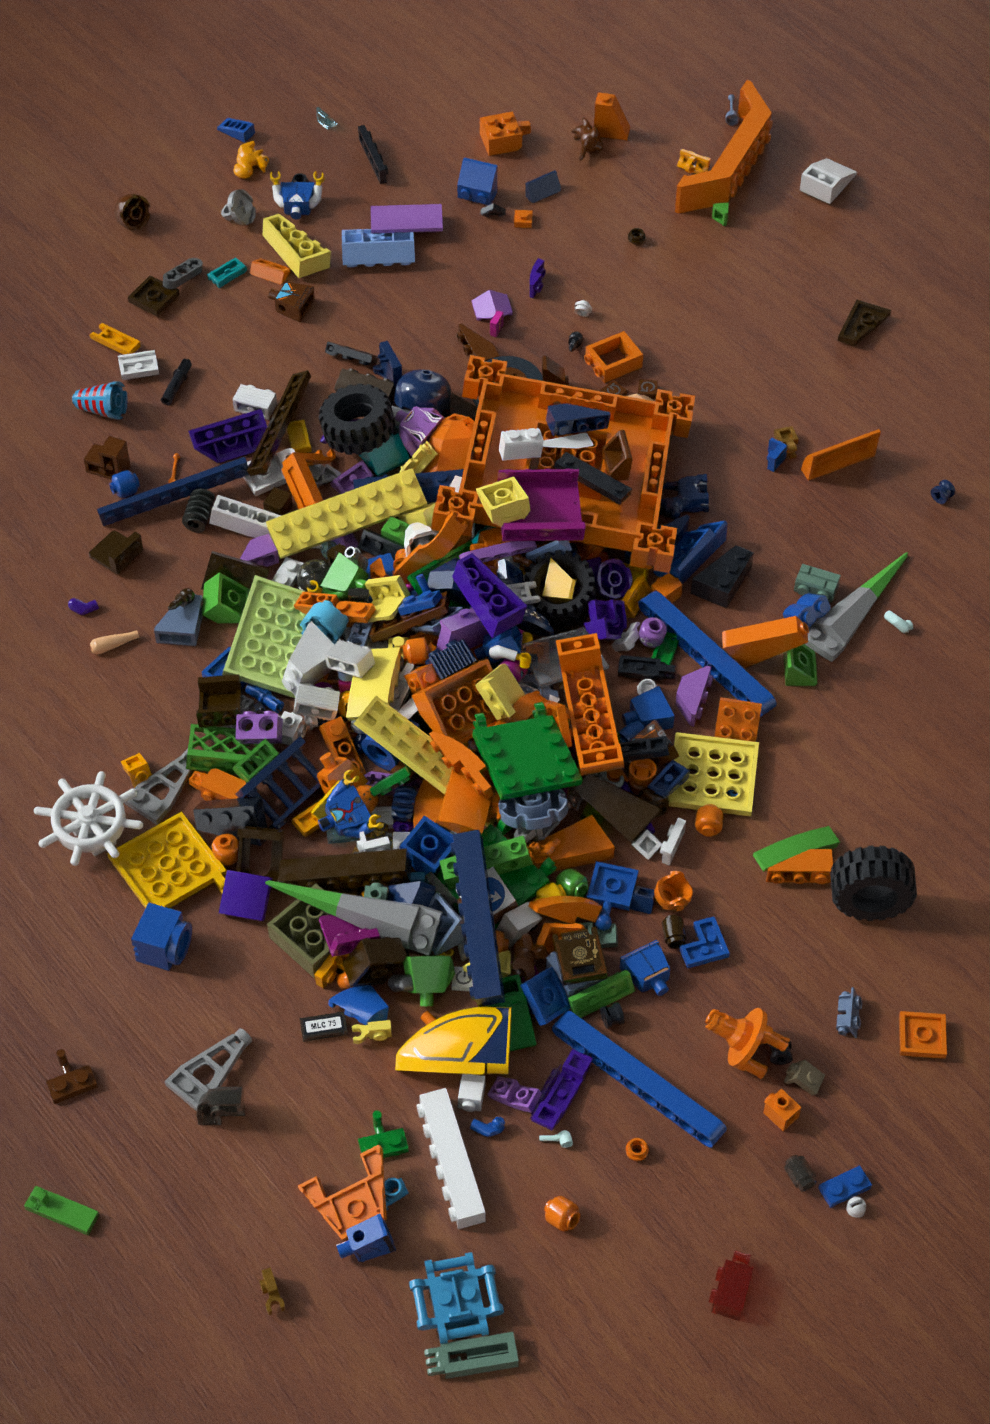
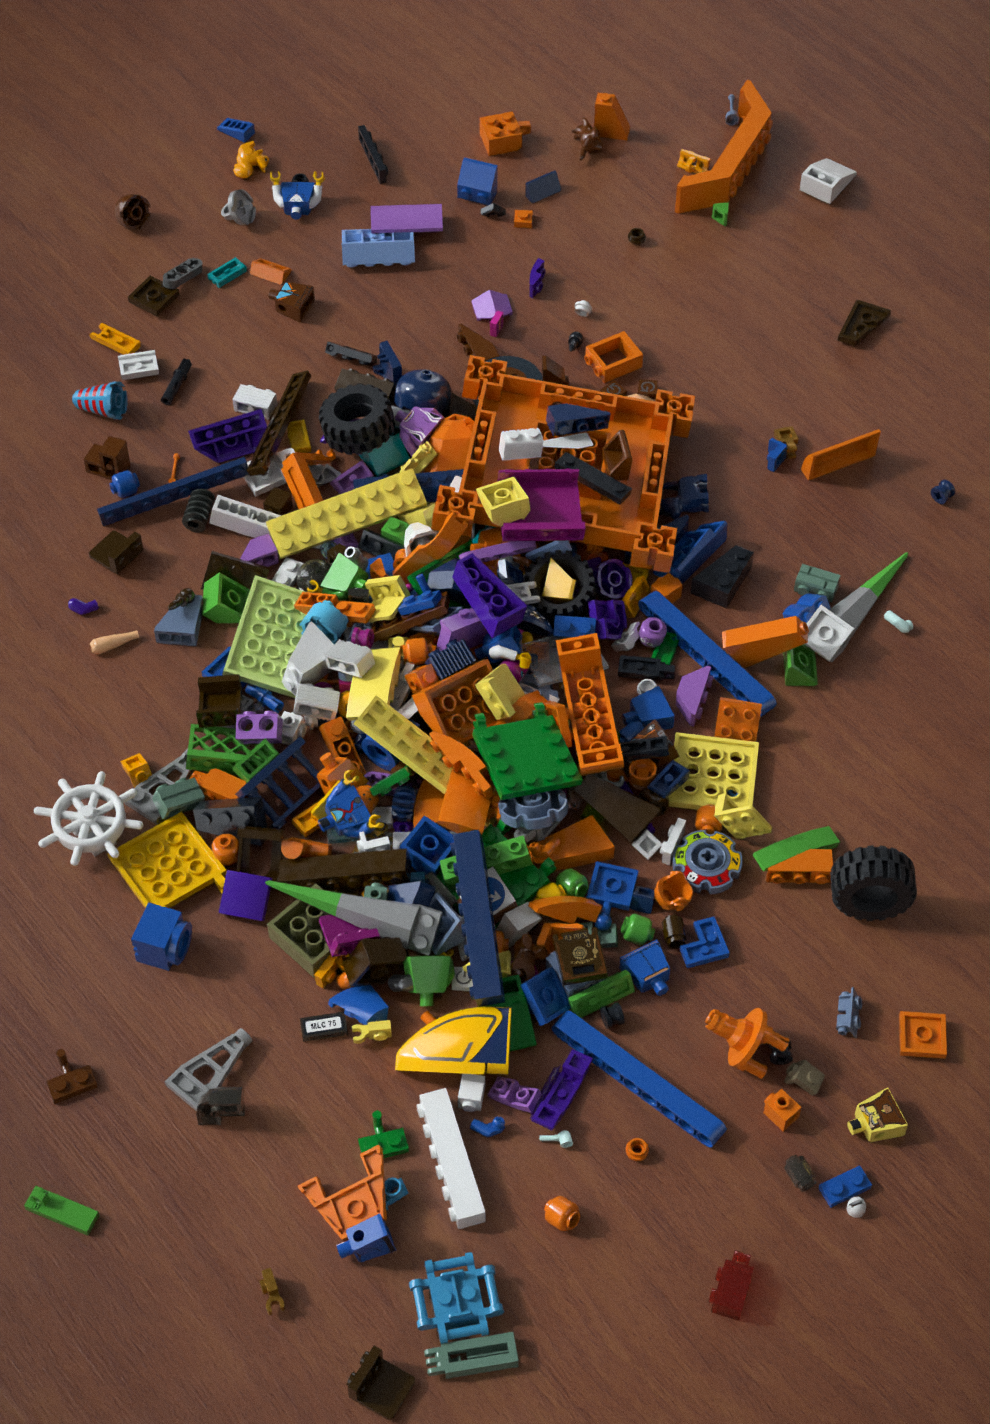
light yellow wedge [263,214,331,278] -> none
clear light blue slope [316,107,337,130] -> none
none -> sand green brick [152,778,205,819]
none -> orange brick [281,837,333,859]
none -> dark brown bracket [346,1345,415,1420]
none -> magenta wheel [351,627,374,649]
none -> blue plate [553,615,596,638]
none -> bright green head [621,914,655,946]
none -> sand blue piece [672,830,742,894]
none -> light yellow bracket [714,793,772,839]
none -> white plate [805,605,854,662]
none -> torso [847,1088,908,1142]

